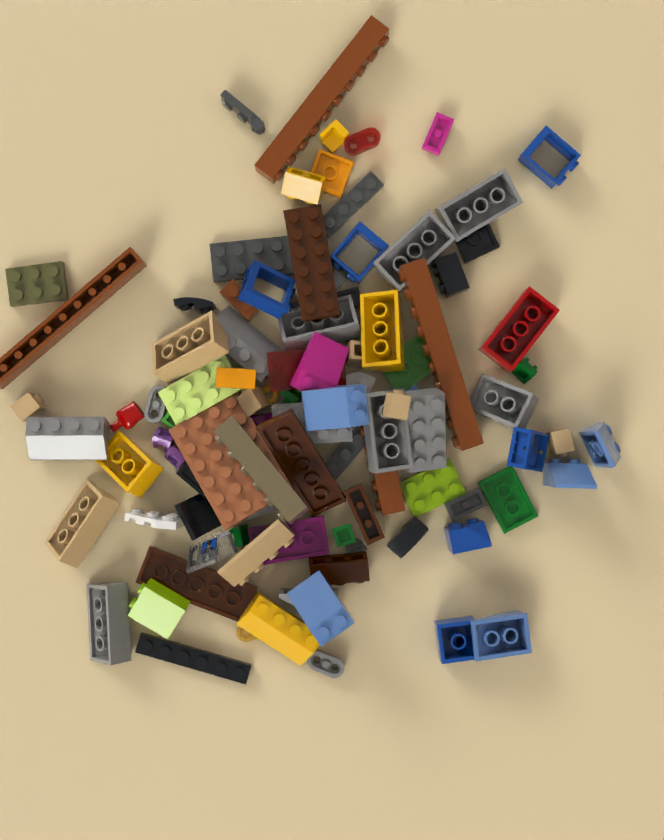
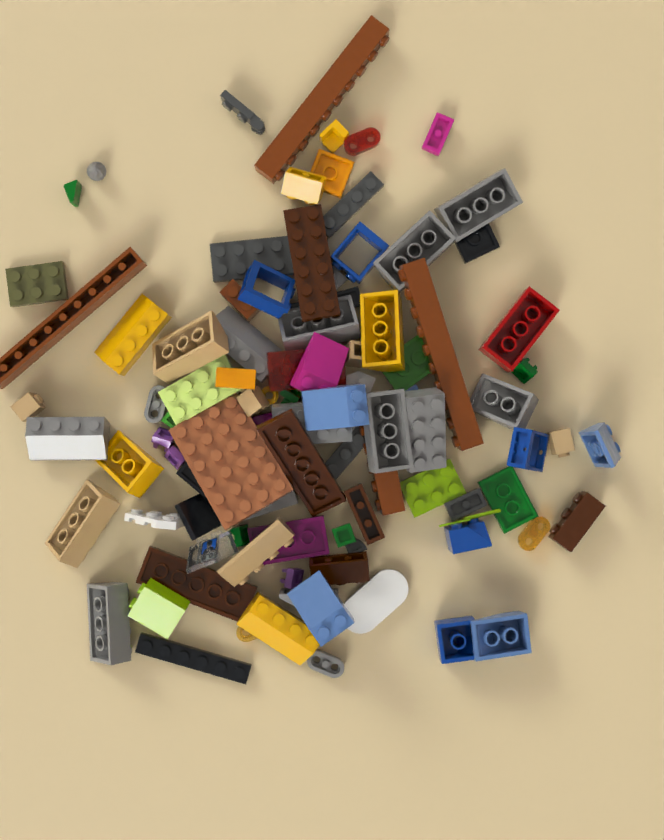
red piece [109,401,145,432] -> none
black slope [173,297,216,314] -> none
dark tan brick [213,416,309,524] -> none
tan brick [382,389,411,420] -> none
black slope [387,516,429,559] -> none
black brick [431,252,470,298] -> none
blue window [518,126,581,189] -> none
medium blue slope [543,459,597,489] -> none
none -> green slope [64,180,82,207]
none -> light grey plate [87,162,106,181]
none -> yellow slope [94,294,172,376]
none -> medium lavender tile [280,568,304,589]
none -> white tile [344,569,408,634]
none -> lime piece [439,509,501,527]
none -> clear yellow plate [518,516,550,551]
none -> reddish brown brick [548,491,606,552]

